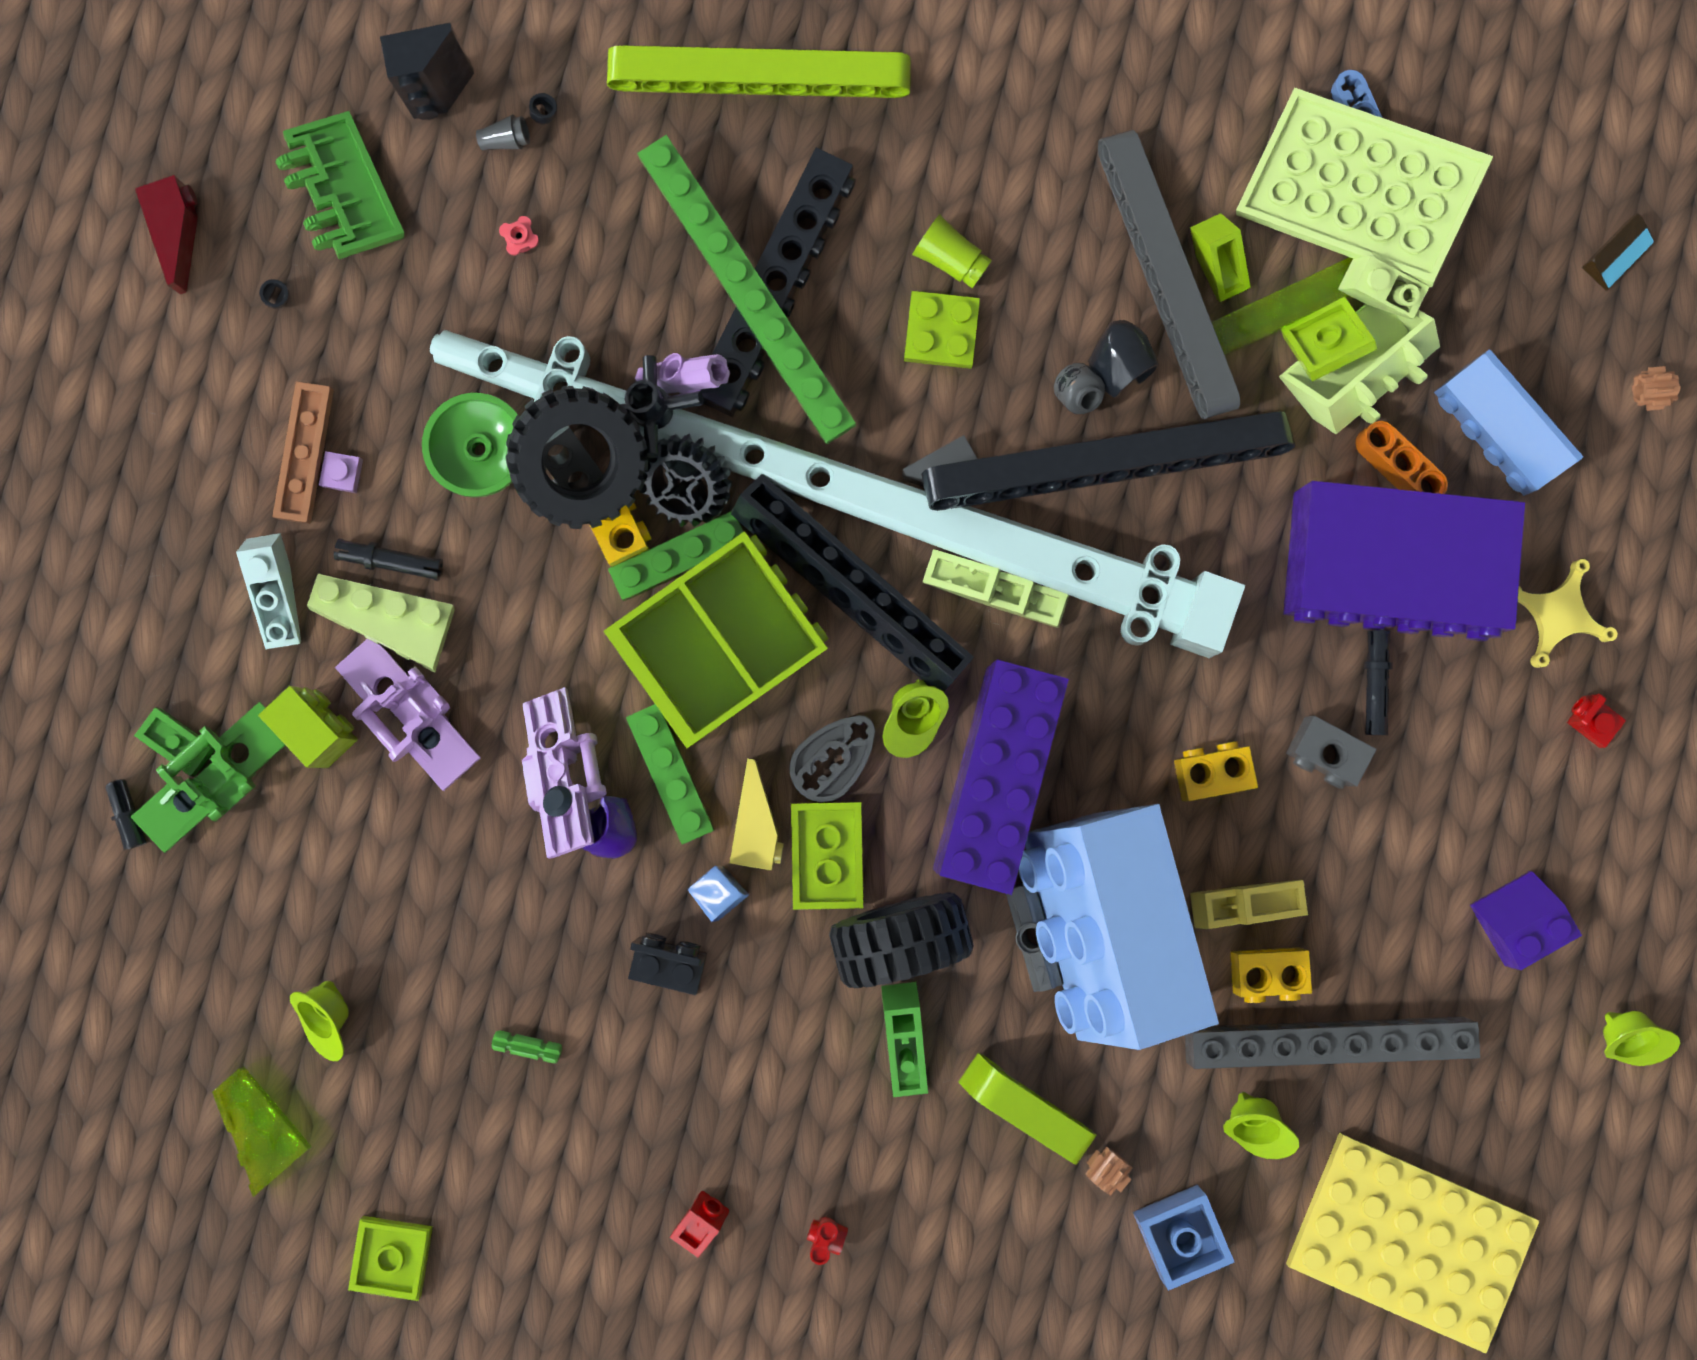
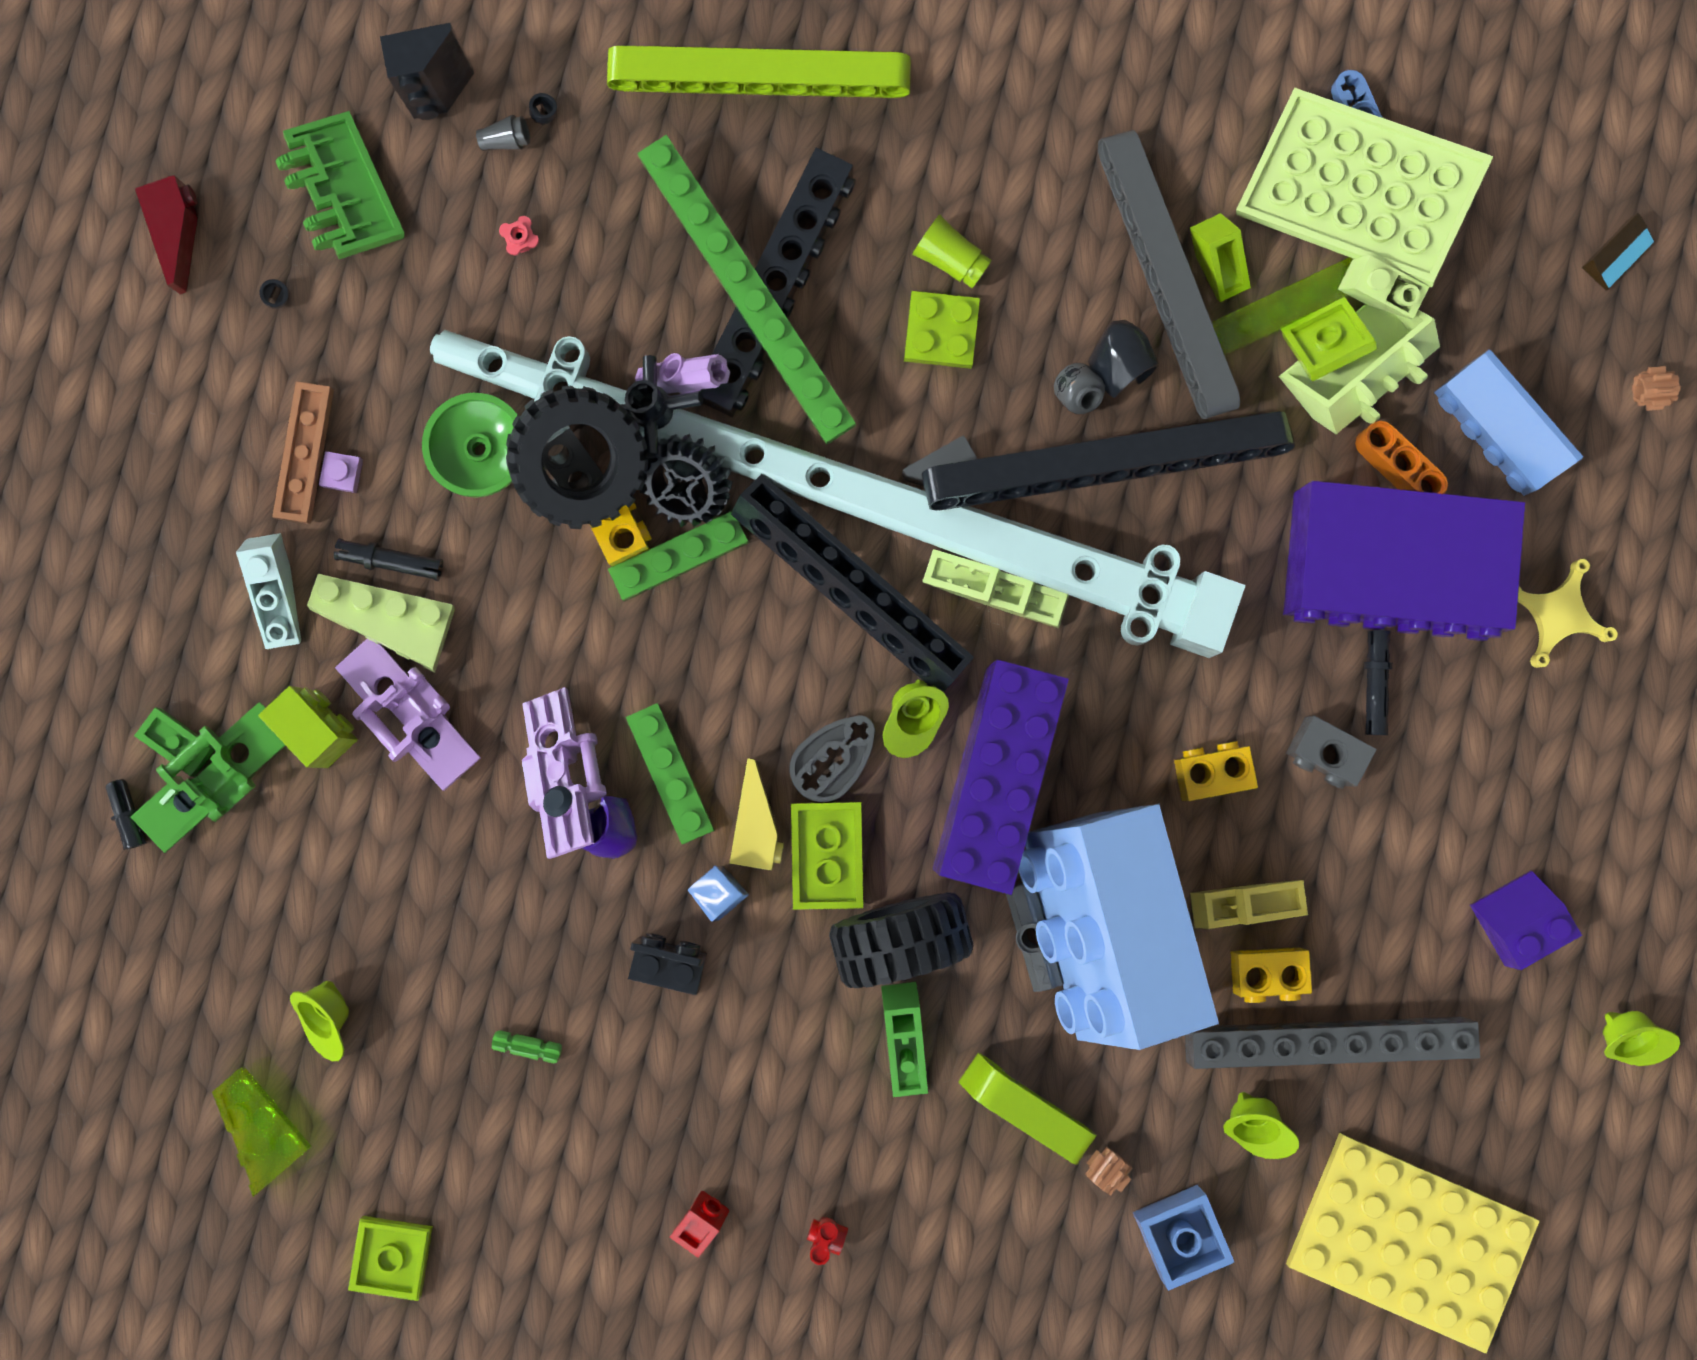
lime container [603,531,829,748] -> none
red bracket [1567,694,1626,748] -> none

